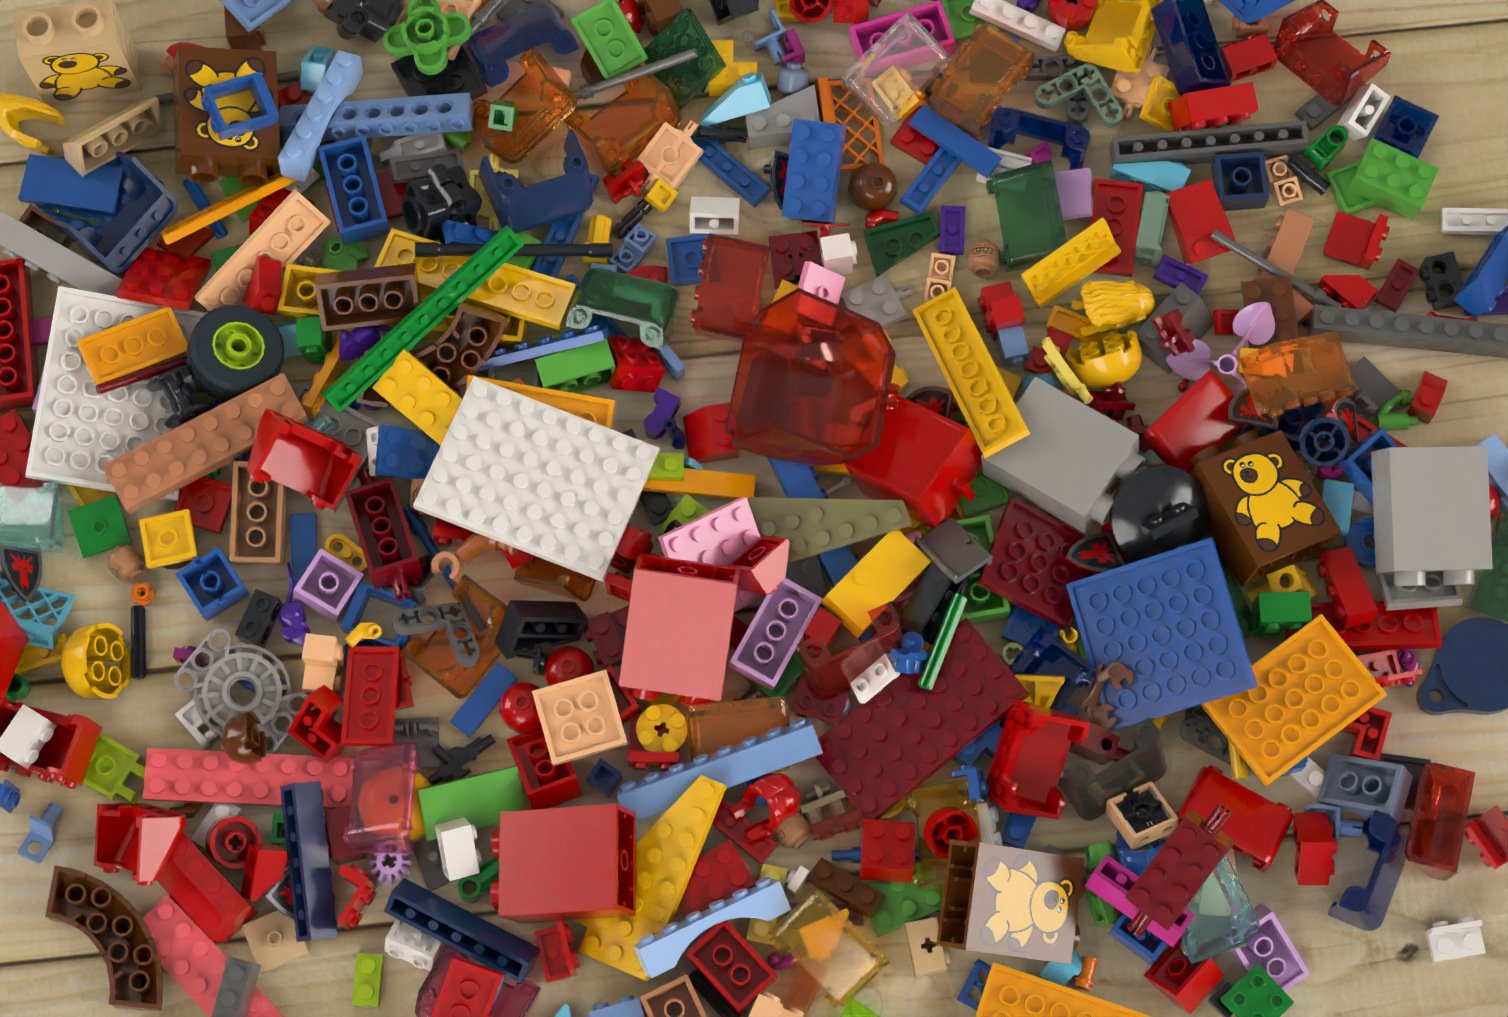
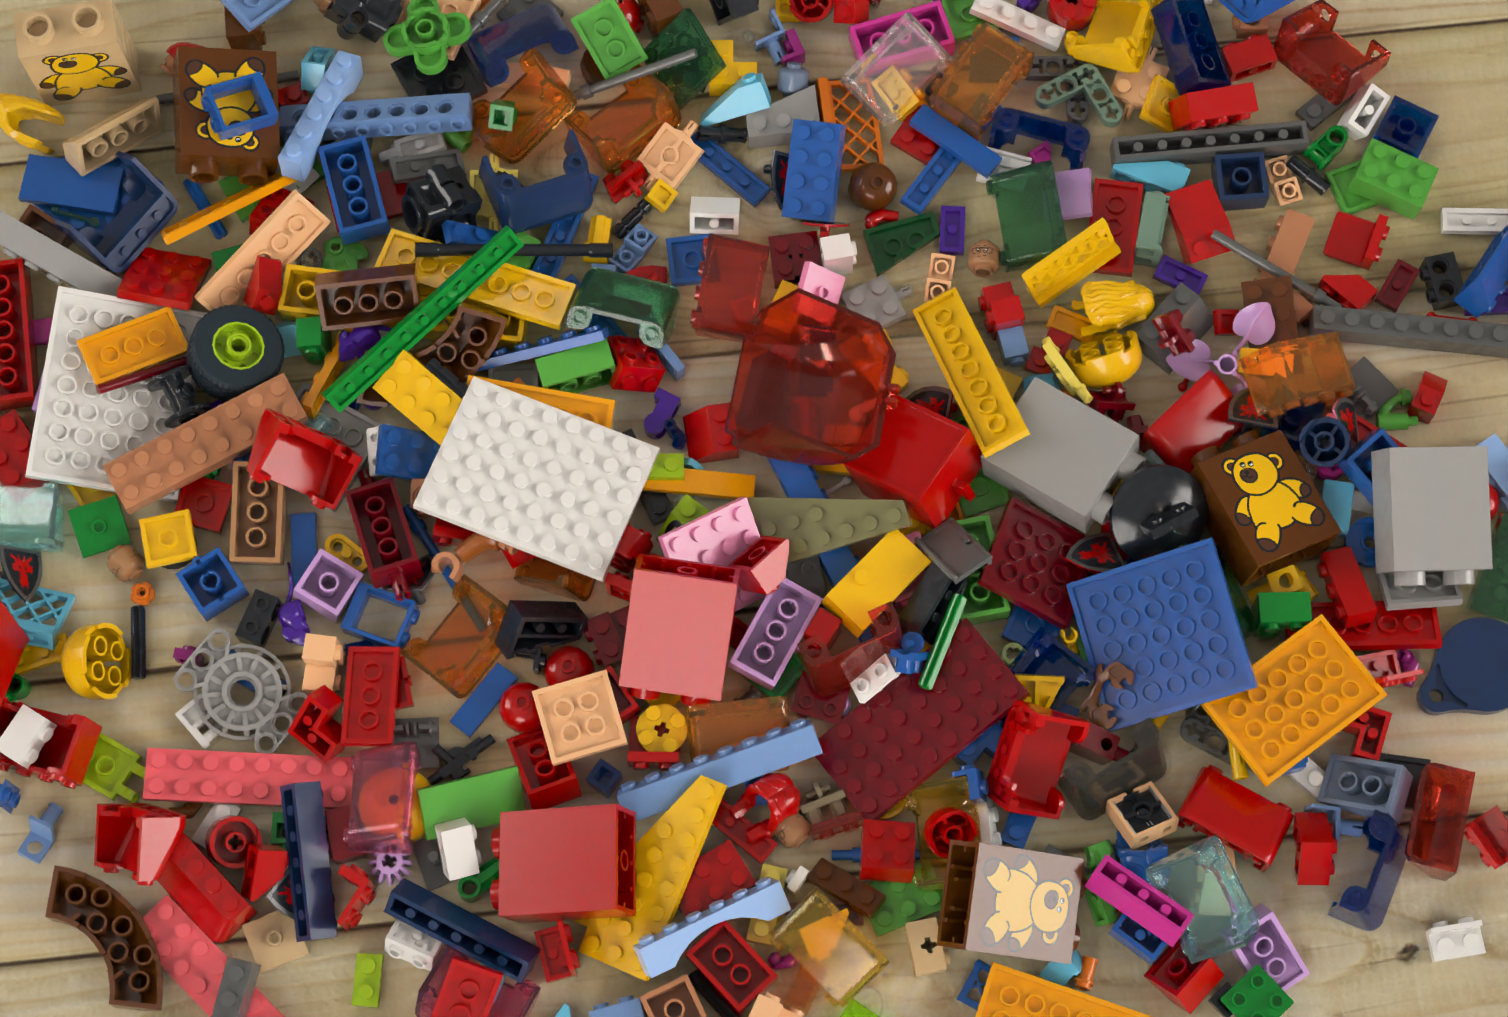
clear red piece [157,217,215,261] -> none
reddish brown cylinder [219,711,267,764] -> none
yellow arm [344,622,382,648] -> none
dark grey beam [392,603,480,667] -> none
dark red brick [1125,803,1236,937] -> none
none -> black axle [425,358,468,398]

